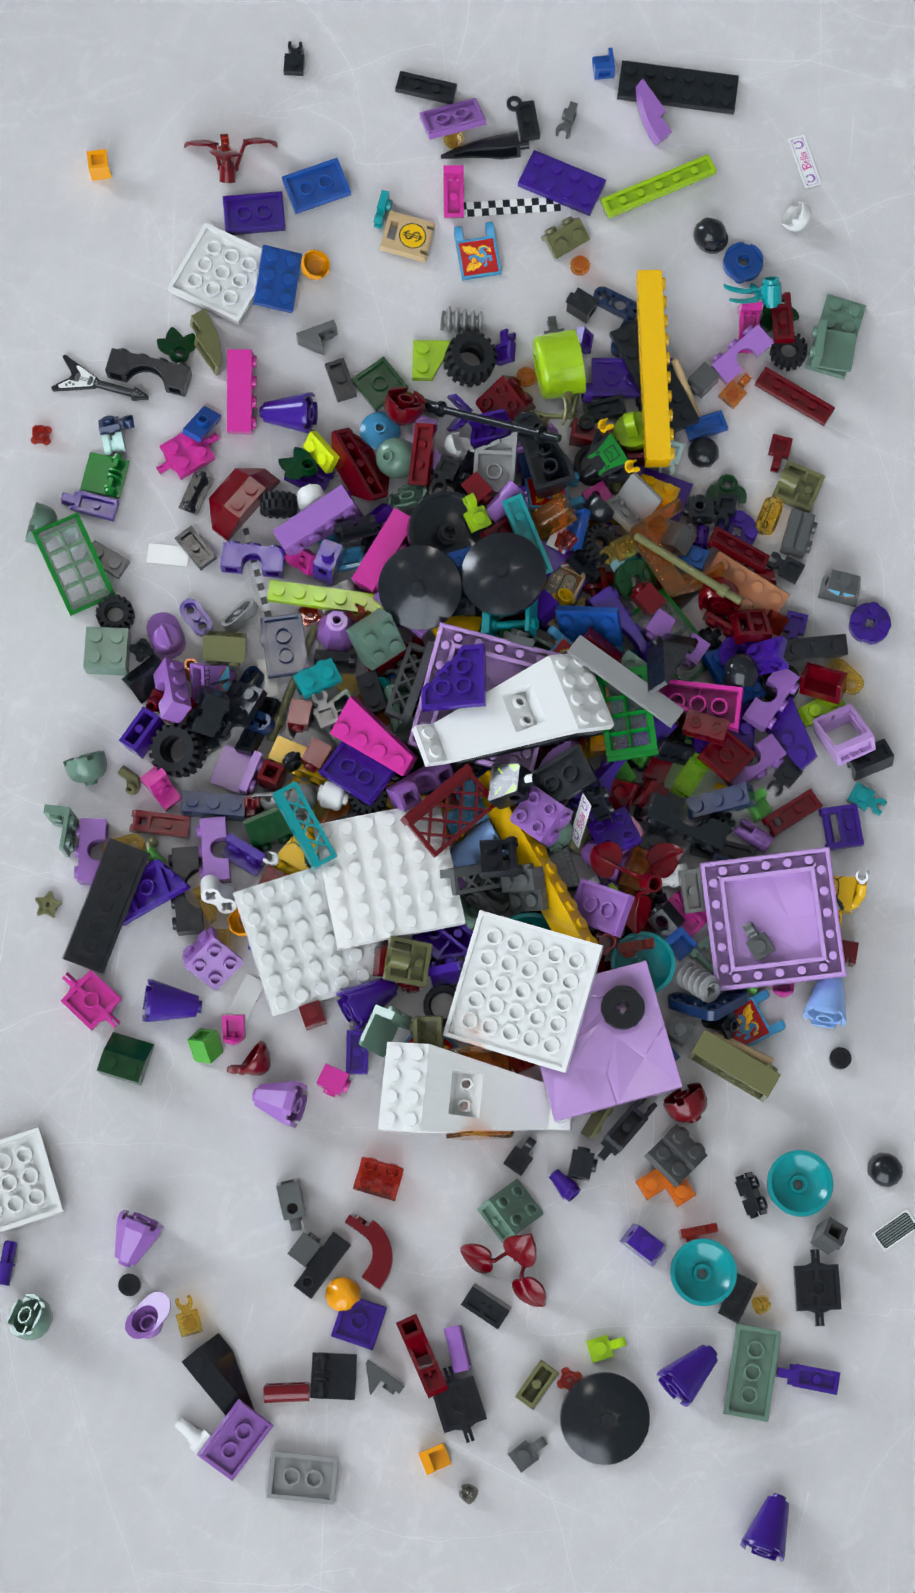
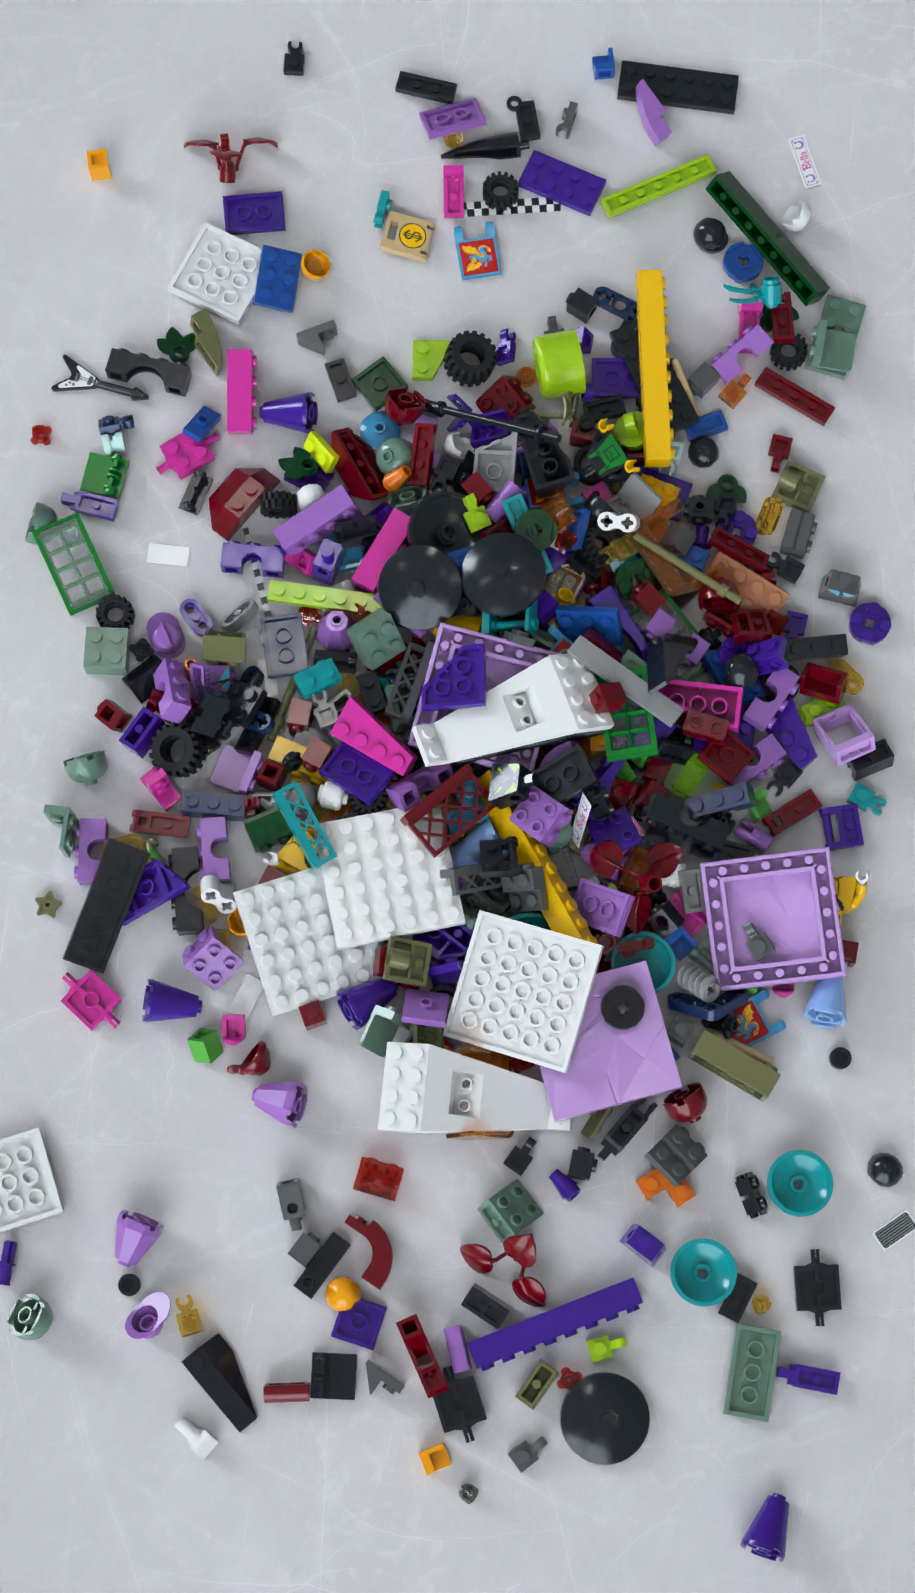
dark grey plate [83,540,130,580] -> none
dark green slope [97,1032,155,1086] -> none
olive arm [118,765,140,795] -> none
plate [175,526,217,571] -> none
medium lavender tile [197,1399,274,1481] -> none
dark purple bracket [221,833,268,877] -> none
light grey plate [266,1451,339,1505] -> none
blue plate [281,158,351,215] -> none
dark pink brick [316,1063,352,1098] -> none
dark purple plate [346,1030,368,1075] -> none
light grey piece [440,306,483,335] -> none
olive bracket [541,216,590,259] -> none
clear orange plate [570,255,590,276] -> none
dark purple cone [657,1345,718,1407] -> none
clear red plate [678,1223,718,1243] -> none
dark grey brick [810,1217,848,1255] -> none
none -> dark red brick [94,699,133,732]
none -> orange cone [382,465,412,492]
none -> medium lavender plate [401,988,450,1028]
none -> dark purple brick [467,1277,643,1371]
none -> black tyre [483,171,519,211]
none -> dark green plate [514,509,557,551]
none -> dark red brick [589,682,627,714]
none -> white axle [597,512,640,532]
none -> dark green brick [706,171,830,306]

